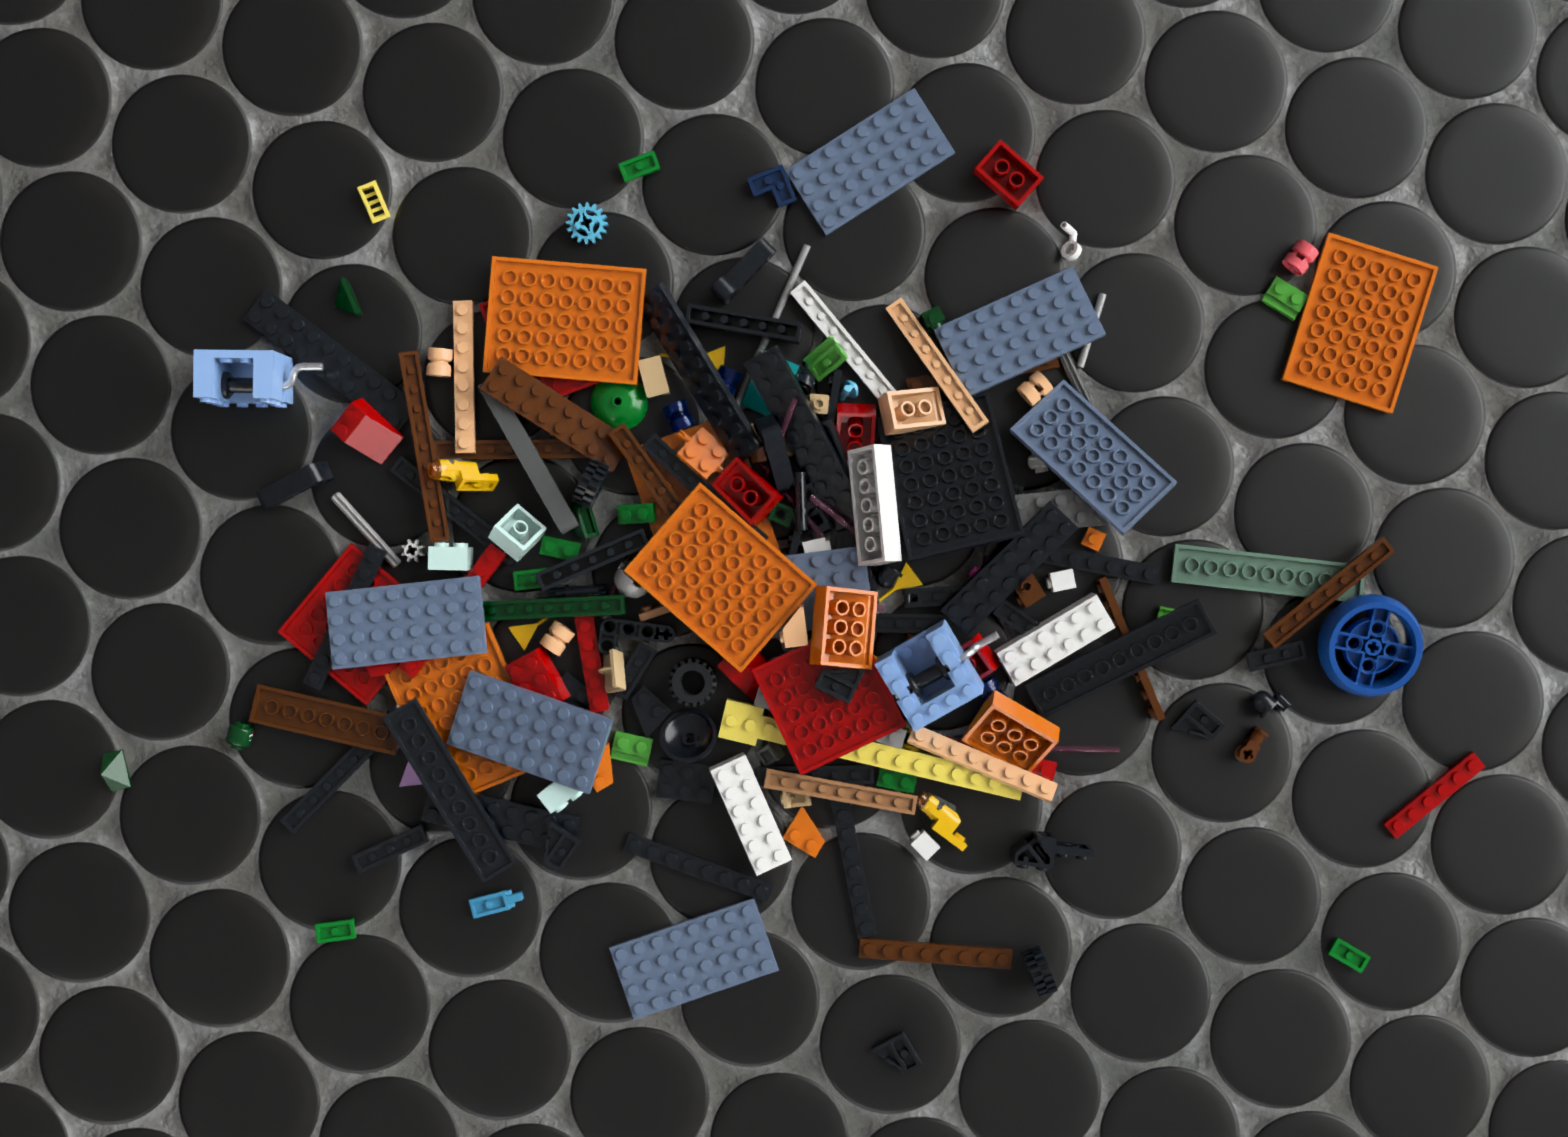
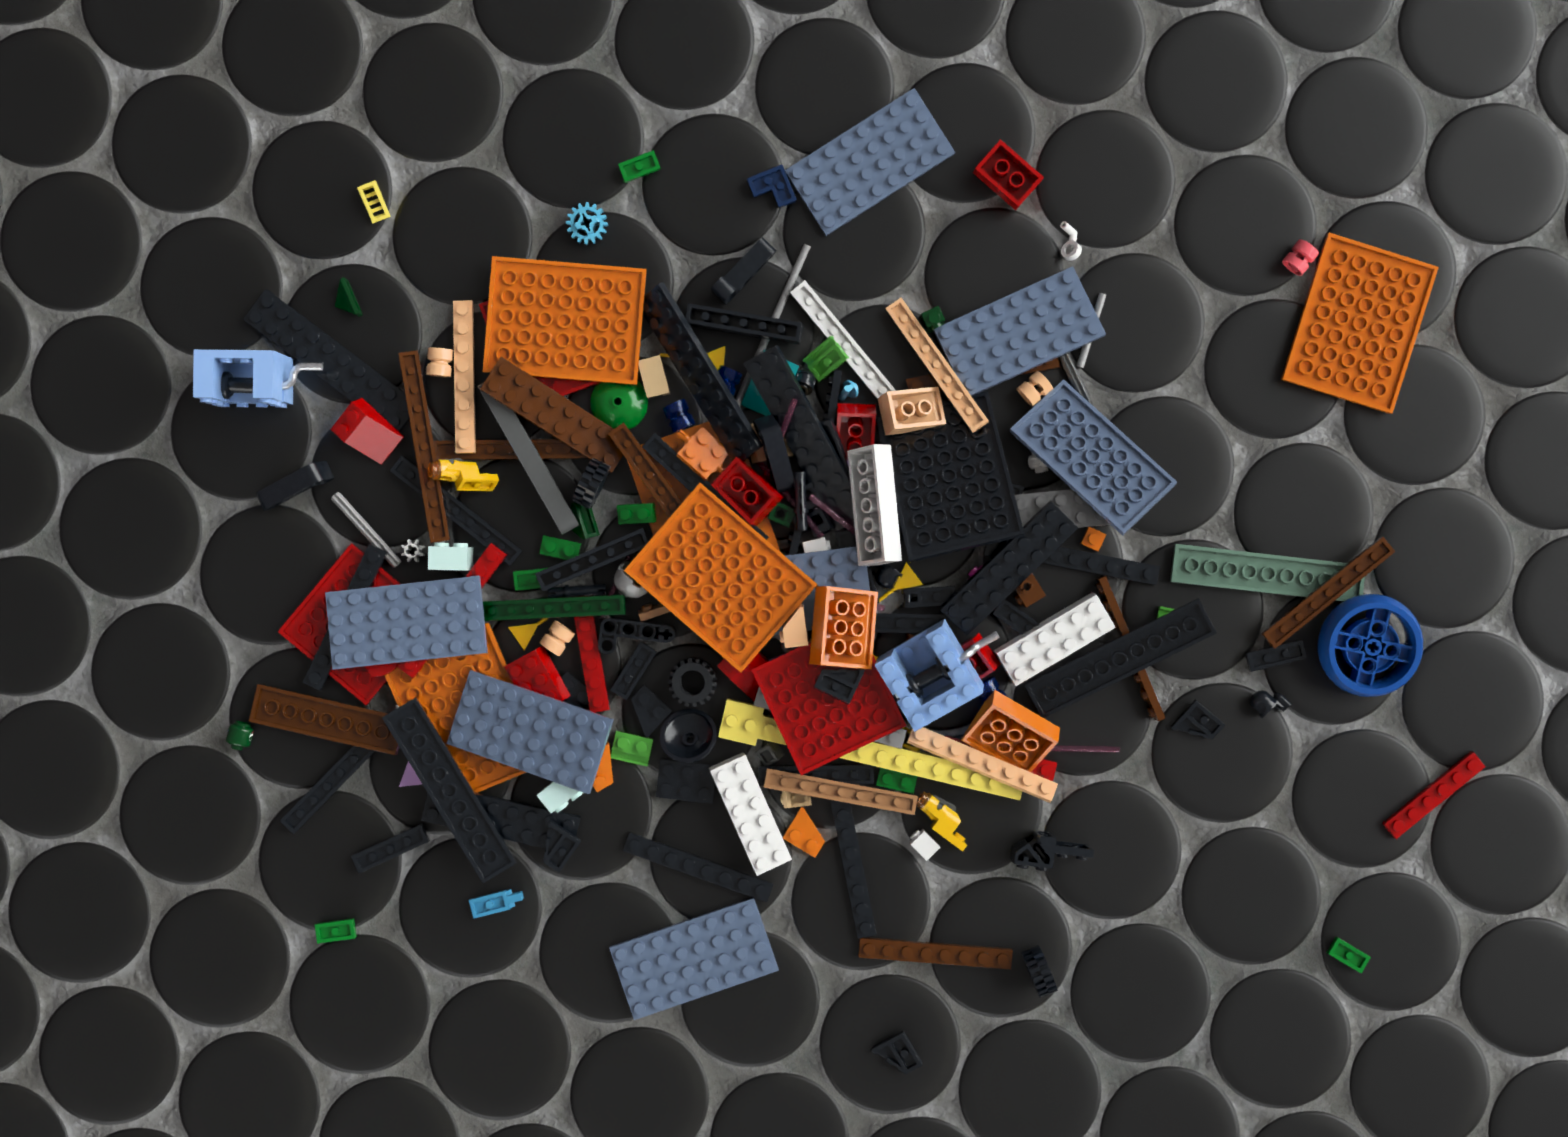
slope [101,750,132,791] -> none
light aqua brick [488,503,547,562] -> none
tan panel [598,649,626,693] -> none
tan bracket [807,394,829,414] -> none
white brick [1045,569,1077,592] -> none
reddish brown connector [1234,725,1269,763] -> none
bright green plate [1260,276,1308,320] -> none

